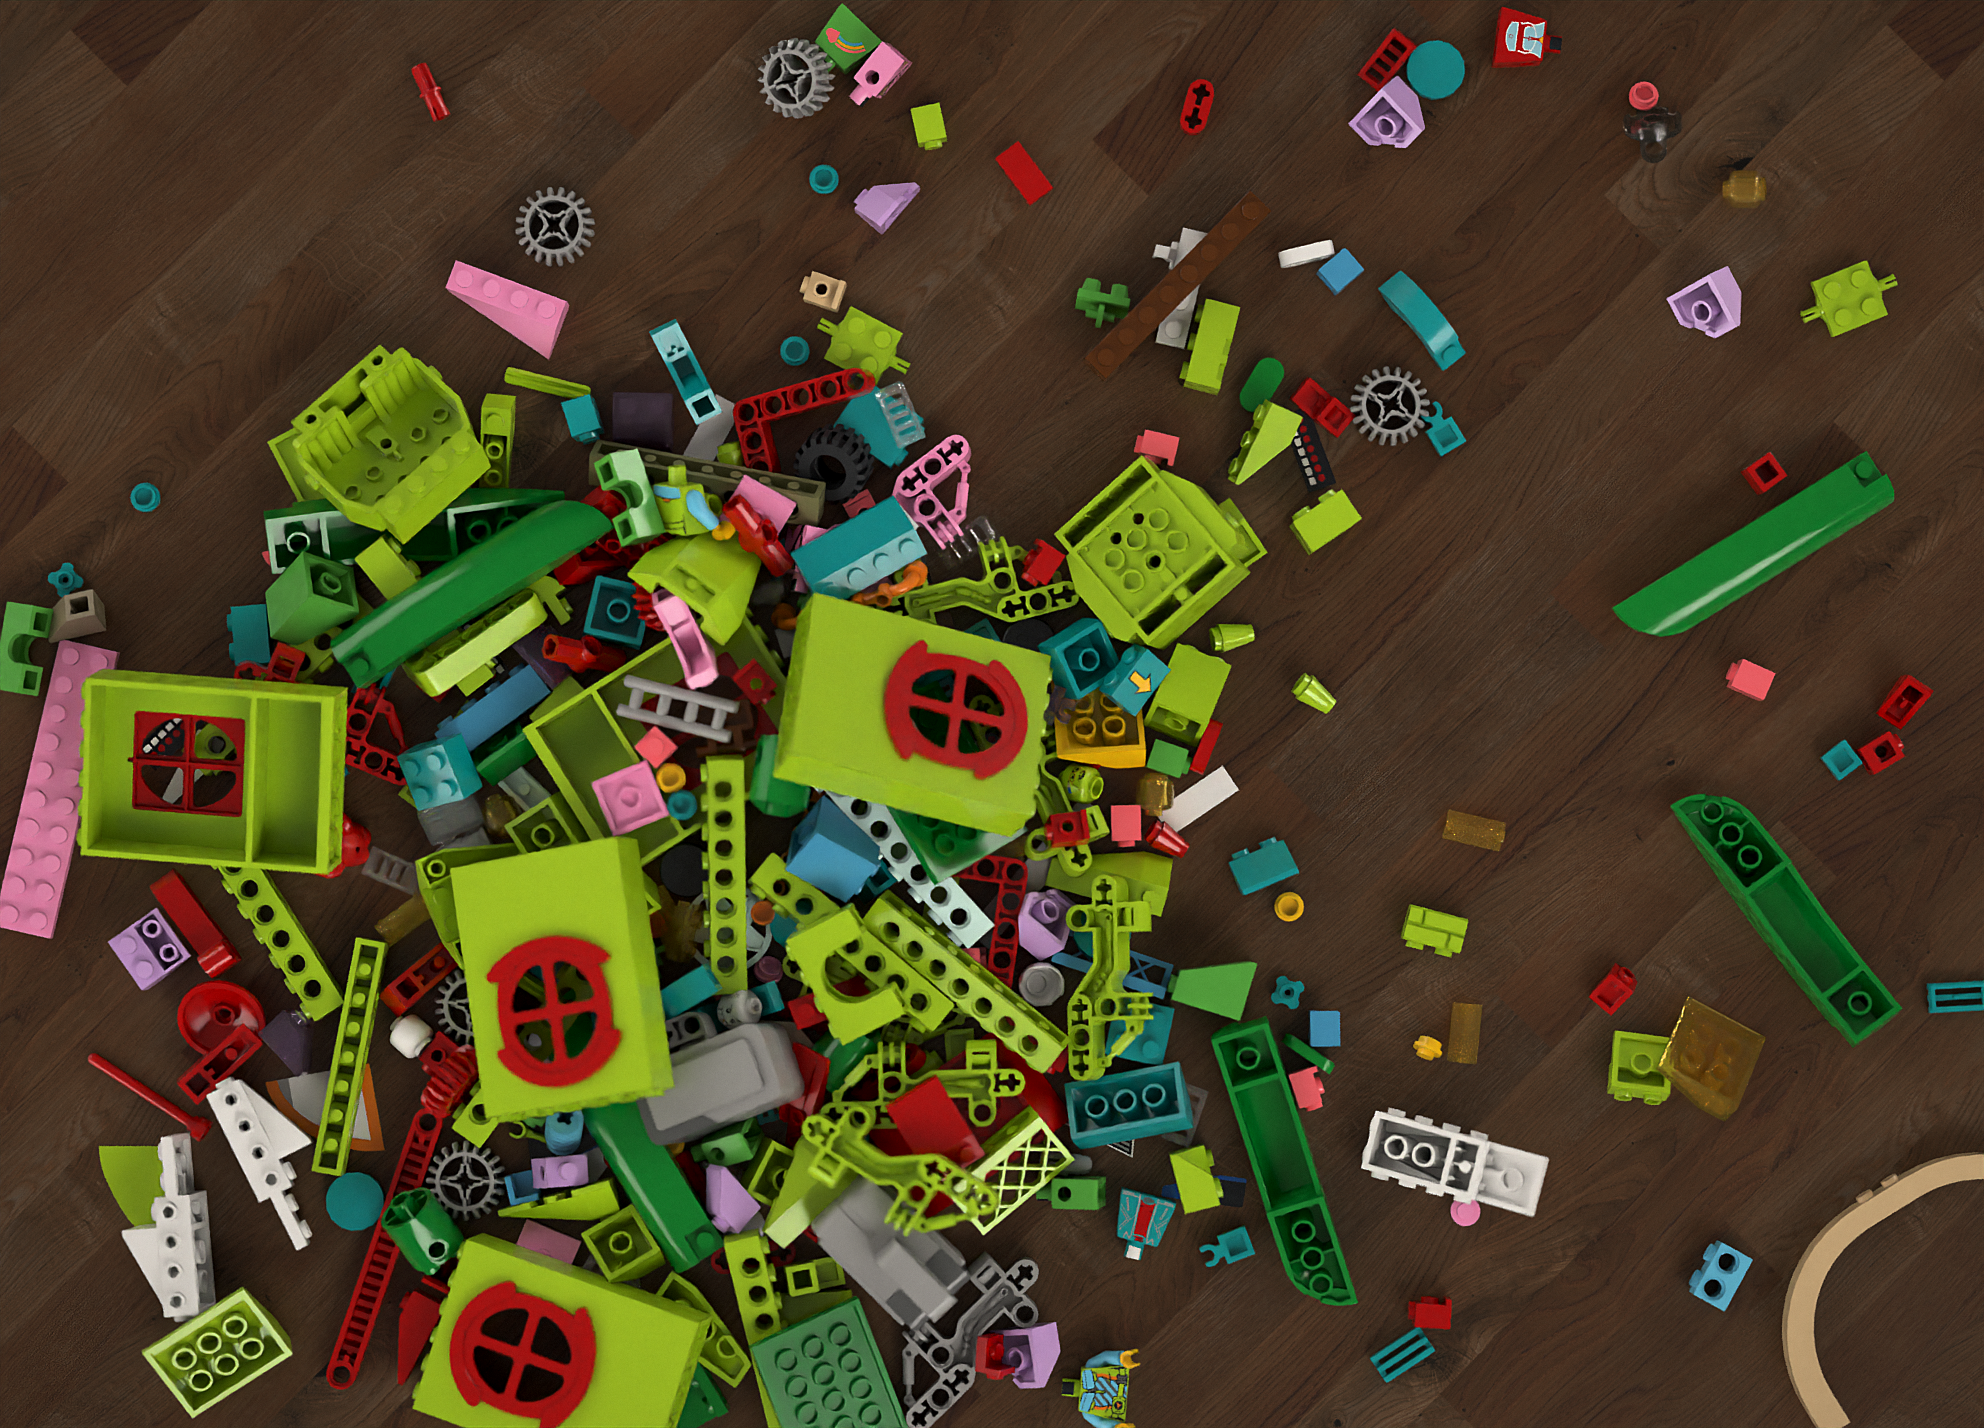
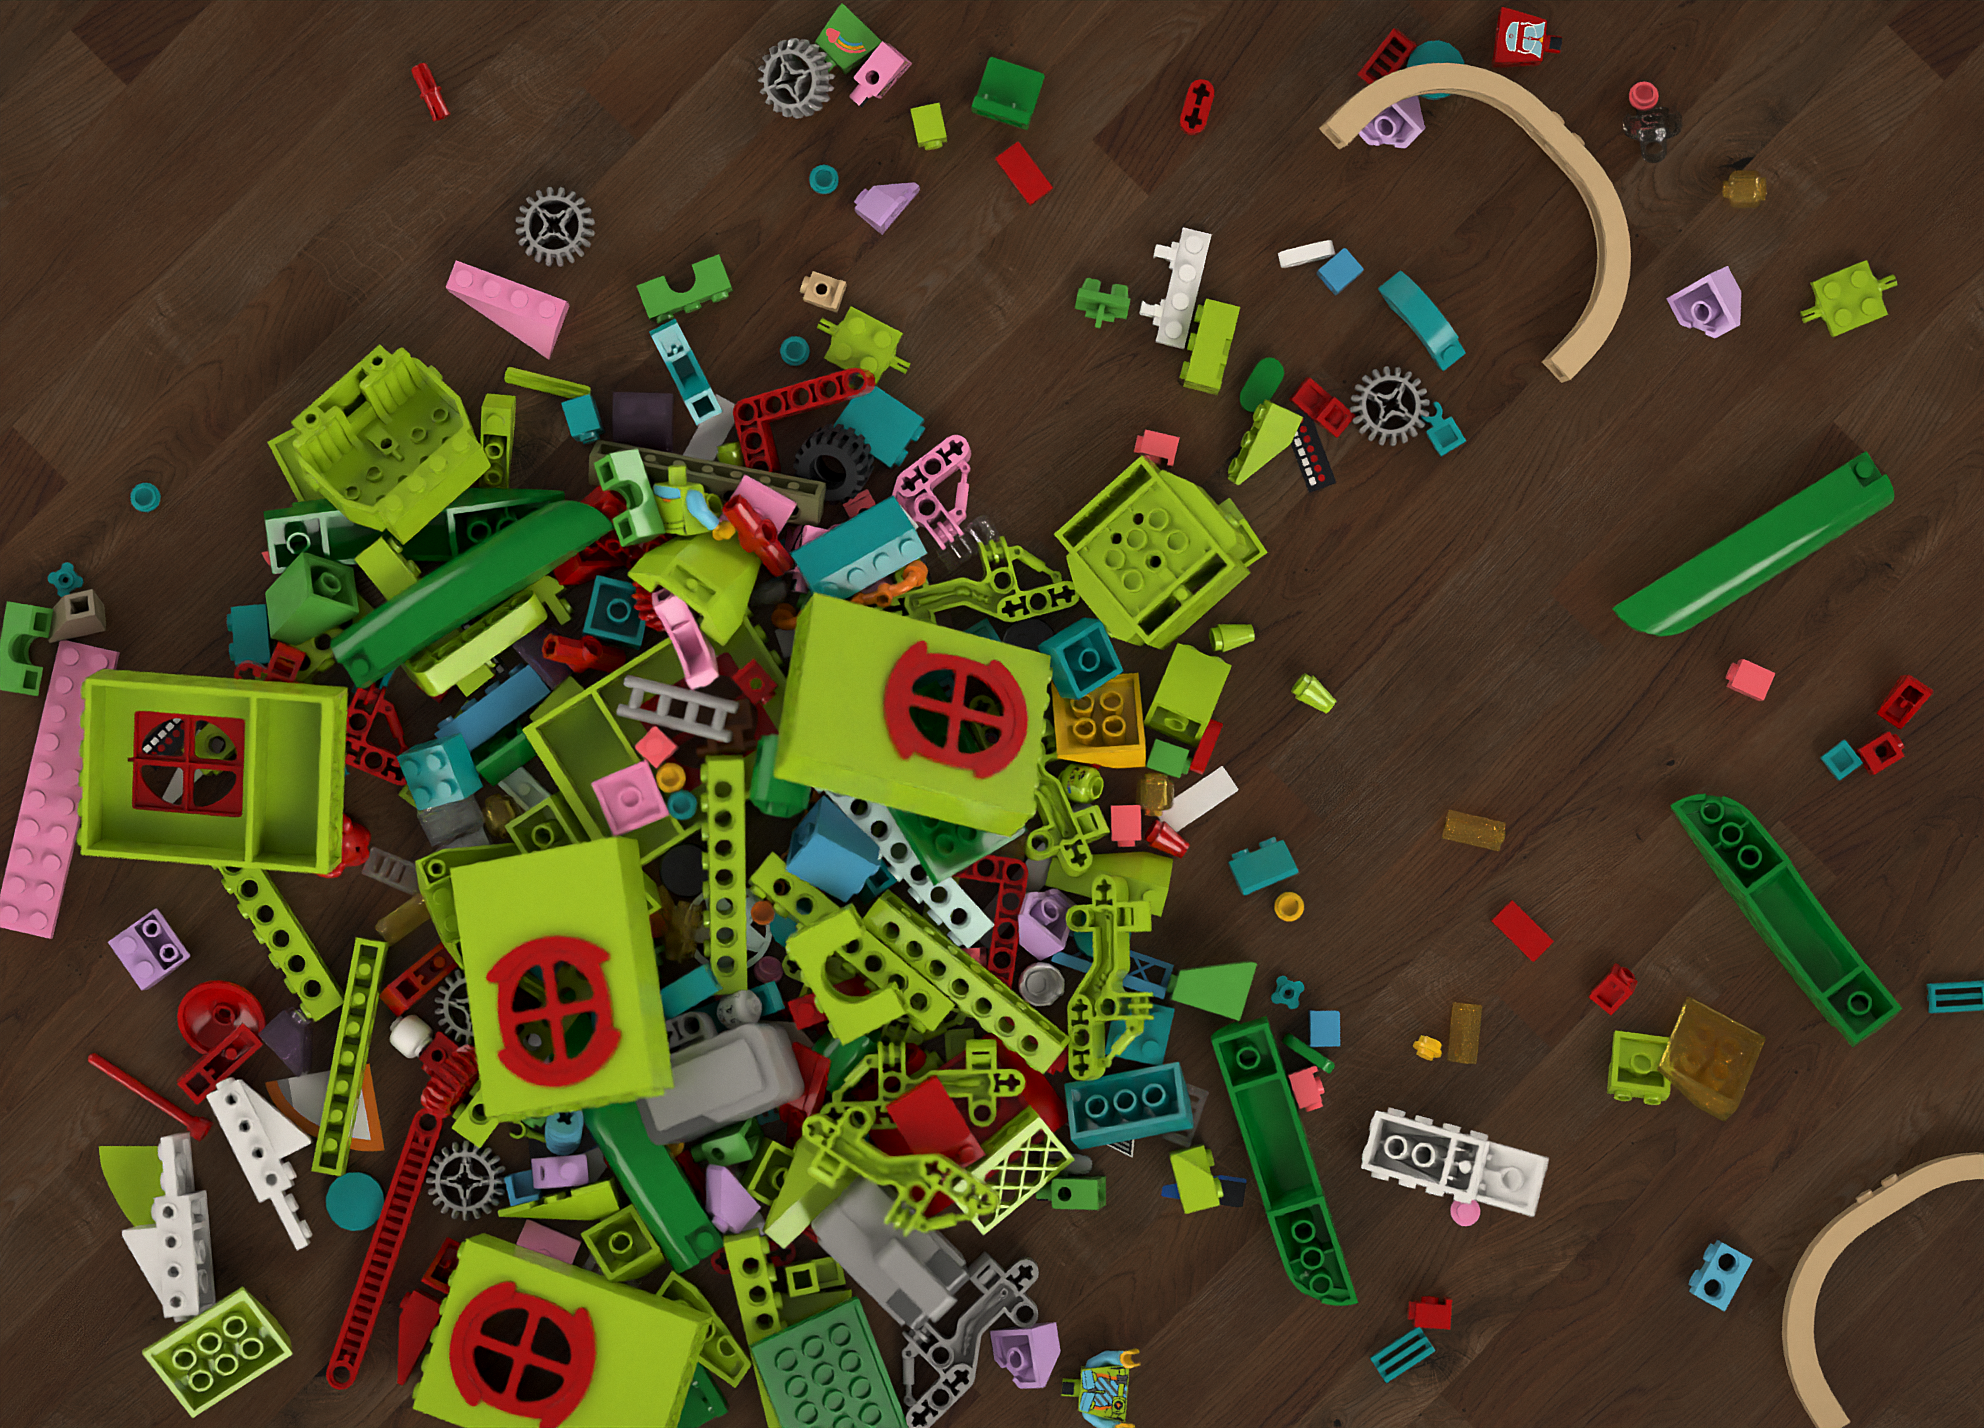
red beam [150,868,242,979] -> none
green cylinder [381,1187,463,1275] -> none
clear slope [874,381,926,449] -> none
red bracket [975,1332,1015,1380] -> none
red brick [1021,539,1065,587] -> none
tile [1043,685,1077,726] -> none
red brick [1044,809,1090,848] -> none
reddish brown brick [1083,190,1271,381] -> none
teal brick [1098,643,1171,716] -> none
teal torso [1116,1186,1177,1260] -> none
teal plate [1199,1225,1255,1267] -> none
lime slope [1289,489,1362,555] -> none
lime brick [1401,904,1469,958] -> none
red brick [1741,452,1788,495] -> none
none -> bright green arch [637,254,733,324]
none -> green bracket [971,57,1045,130]
none -> tan arch [1319,63,1631,383]
none -> red tile [1491,900,1554,963]

